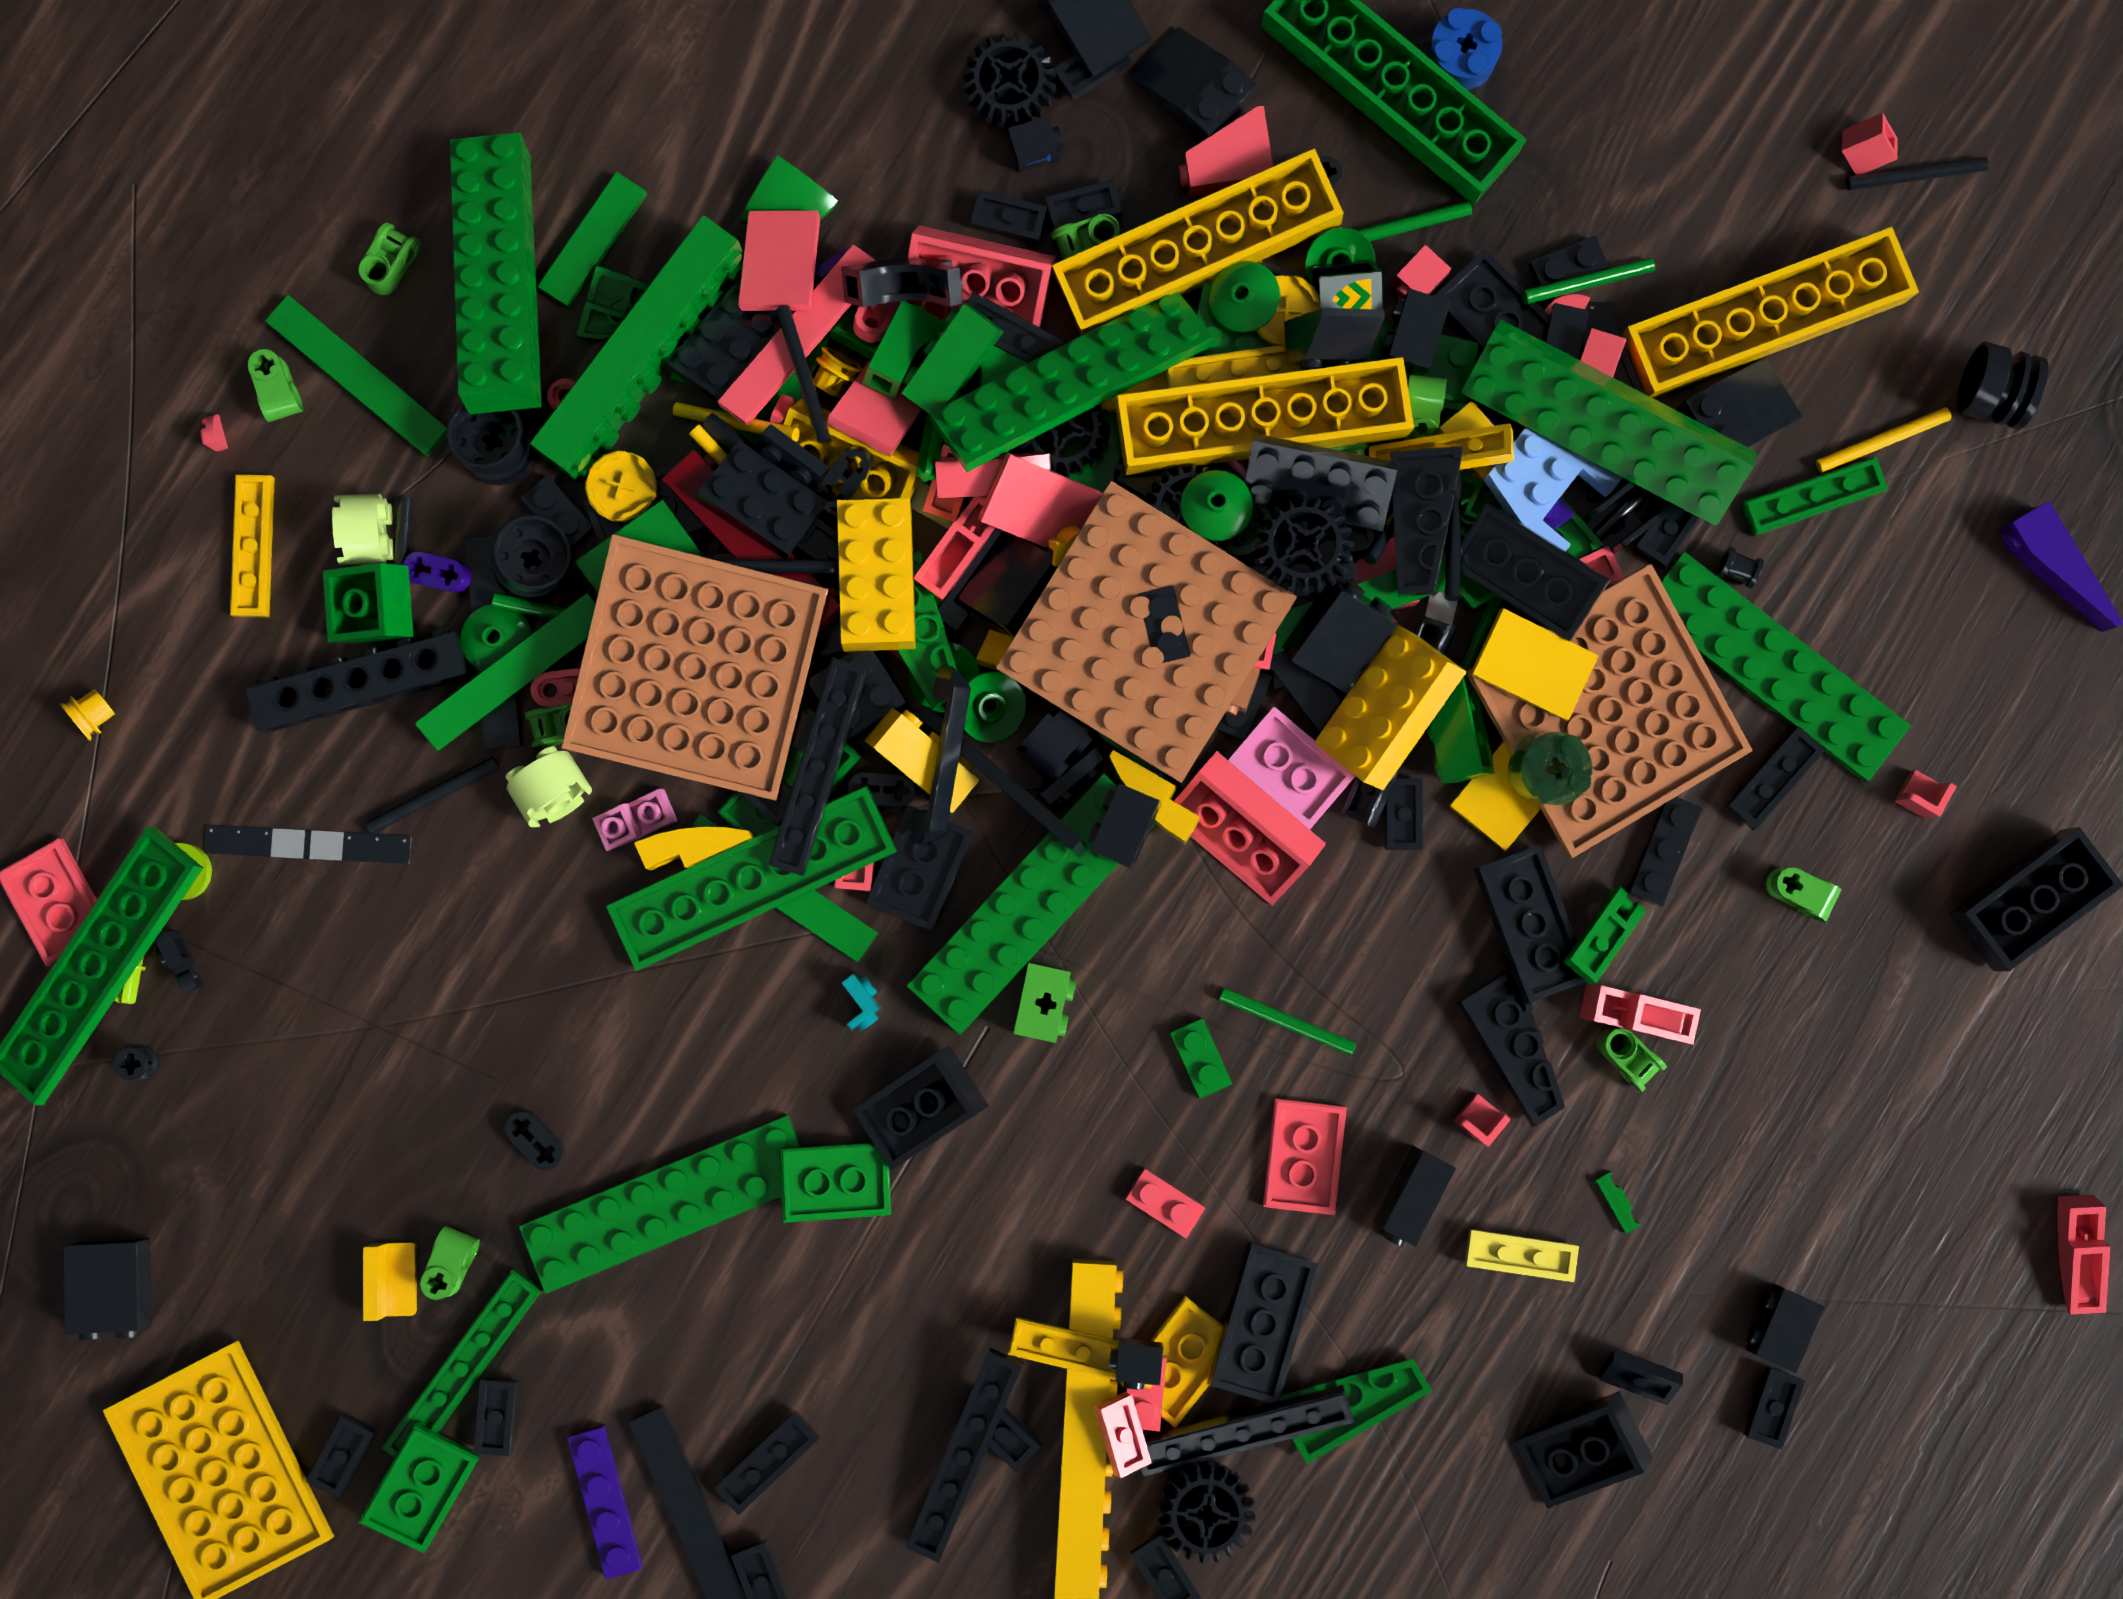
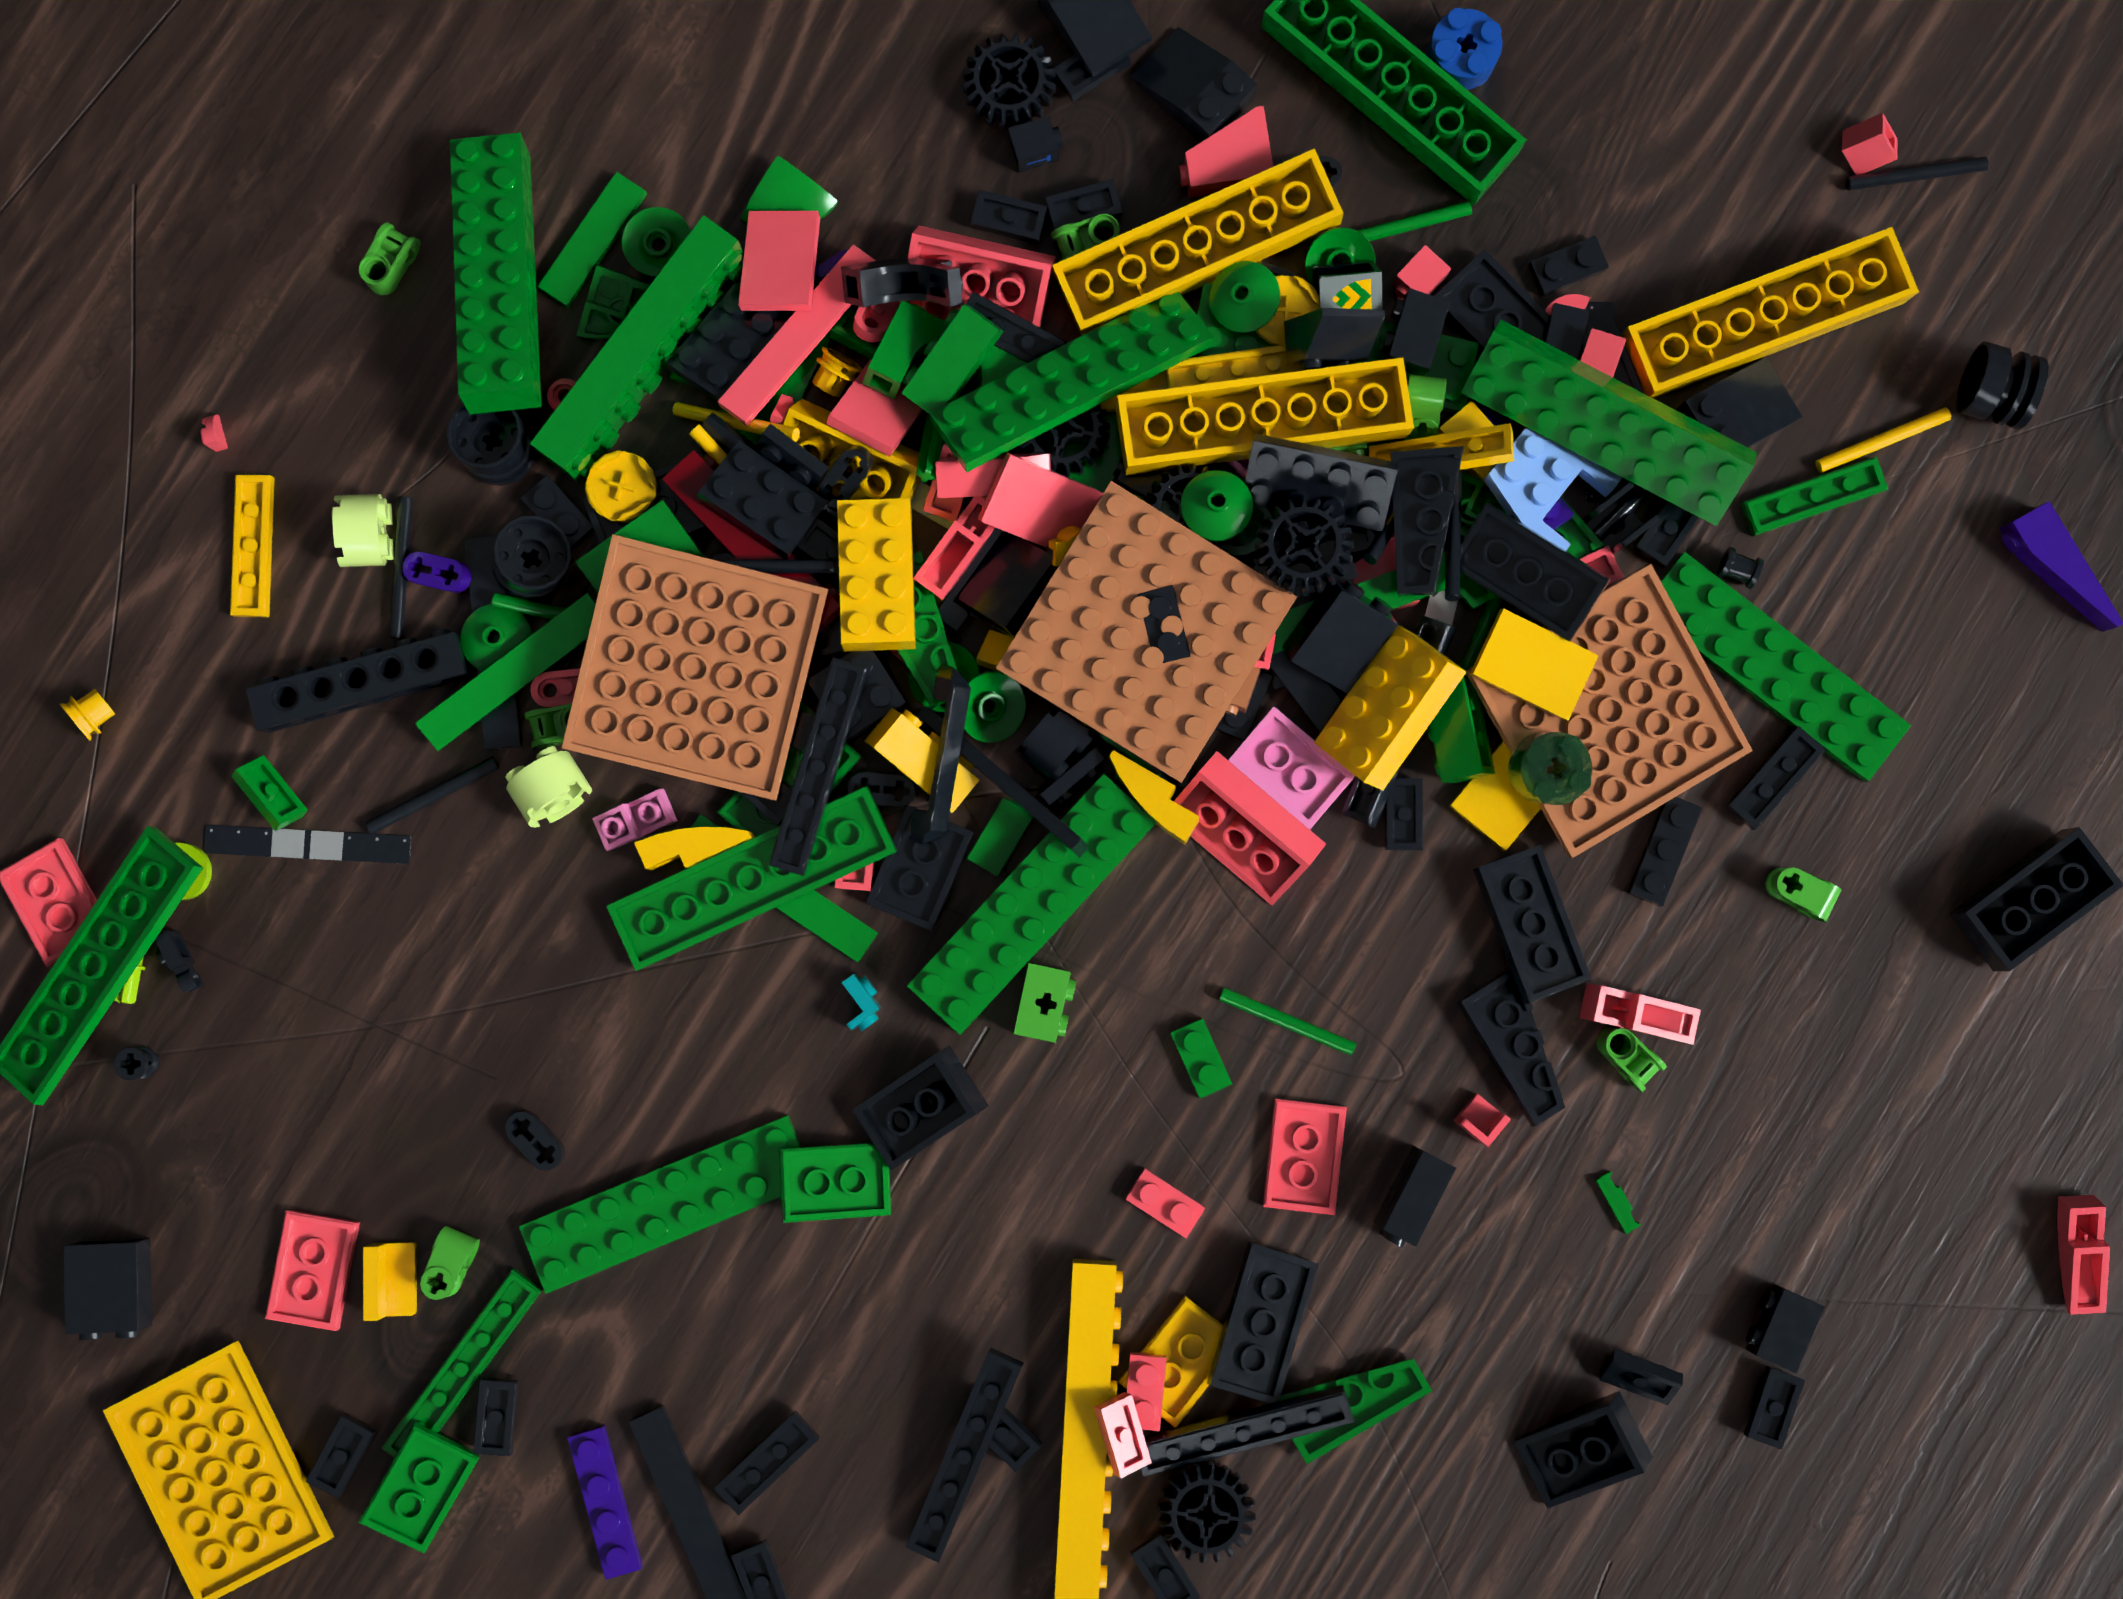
bright green piece [248,349,304,422] -> none
green tile [265,295,448,457] -> none
green brick [323,563,414,644] -> none
black bar [776,305,831,443] -> none
yellow tile [1008,1317,1152,1389] -> none
black brick [1088,783,1162,870] -> none
black brick [1109,1338,1164,1390] -> none
light yellow plate [1464,1229,1579,1282] -> none
green bar [1521,258,1655,305] -> none
green plate [1563,886,1646,985] -> none
coral panel [1894,770,1957,819] -> none
none -> green plate [231,755,308,831]
none -> coral tile [265,1210,360,1331]
none -> green dish [622,207,691,277]
none -> green tile [967,797,1033,877]

